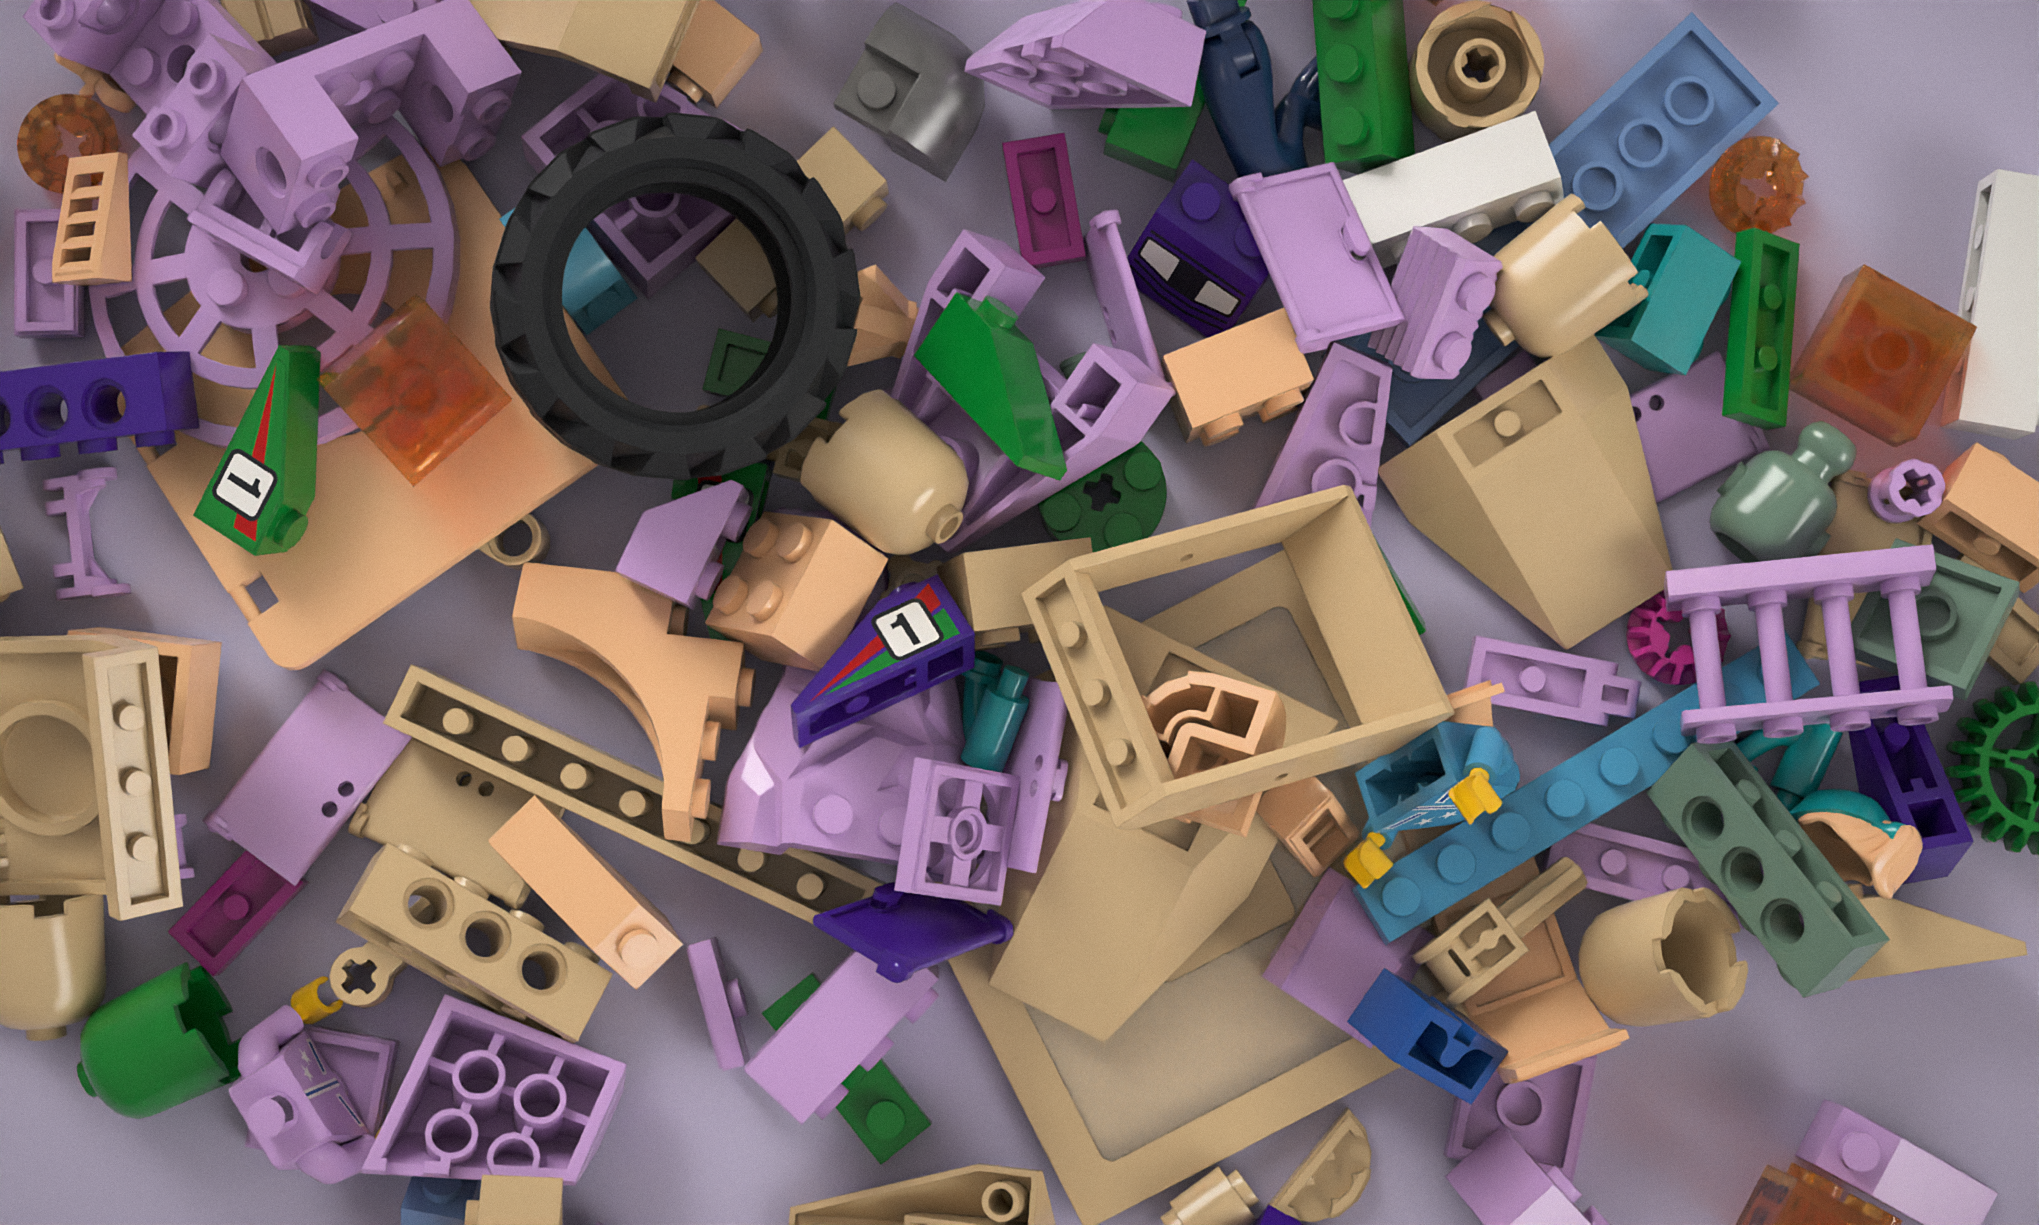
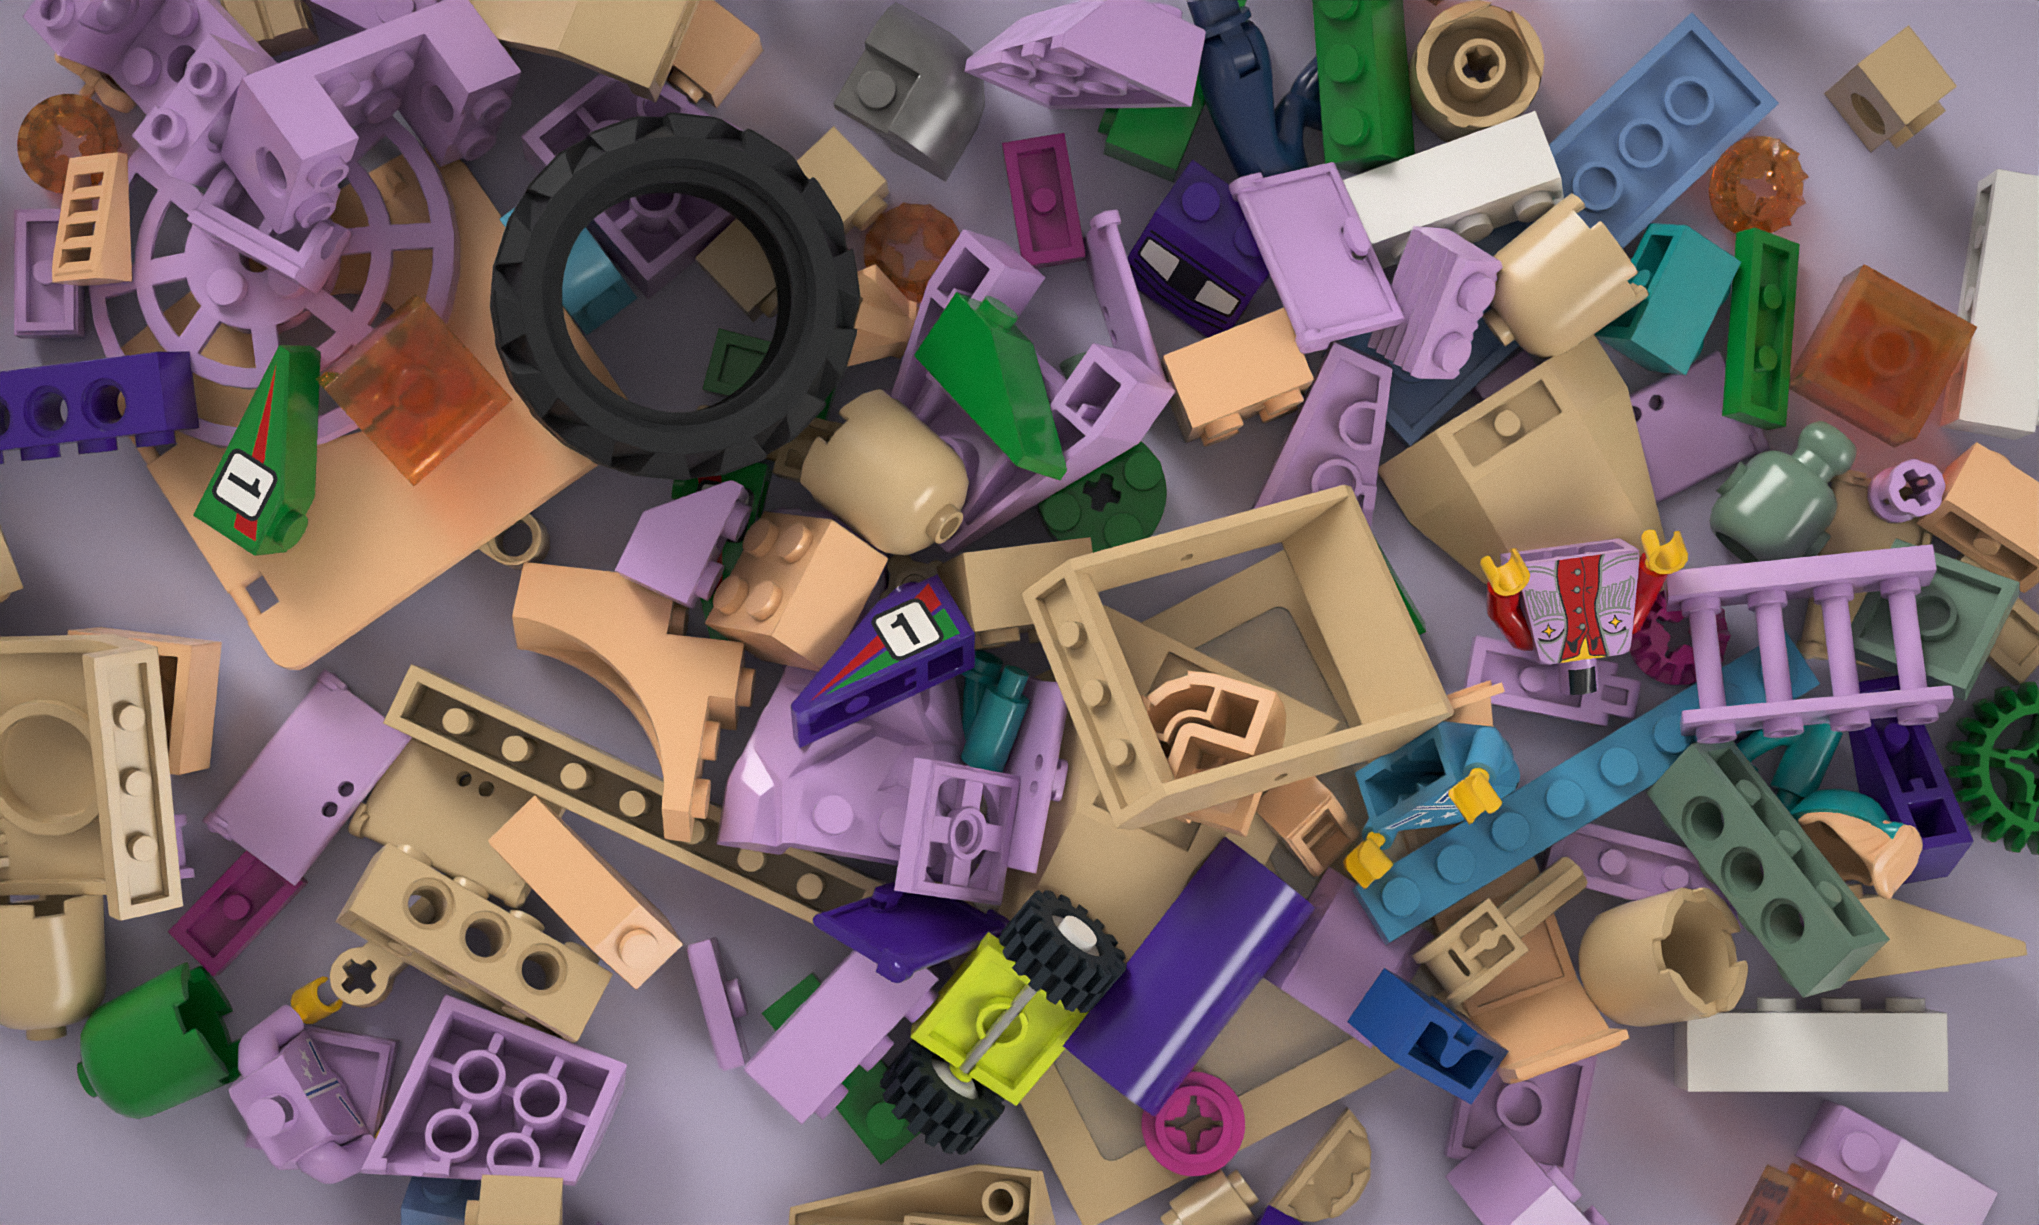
lavender piece [42,467,131,601] -> none
none -> clear orange gear [864,202,960,304]
none -> plate [880,890,1127,1155]
none -> dark purple brick [1063,837,1316,1117]
none -> dark pink gear [1141,1070,1245,1176]
none -> torso [1480,530,1688,695]
none -> white brick [1674,997,1949,1092]
none -> tan brick [1824,25,1957,153]

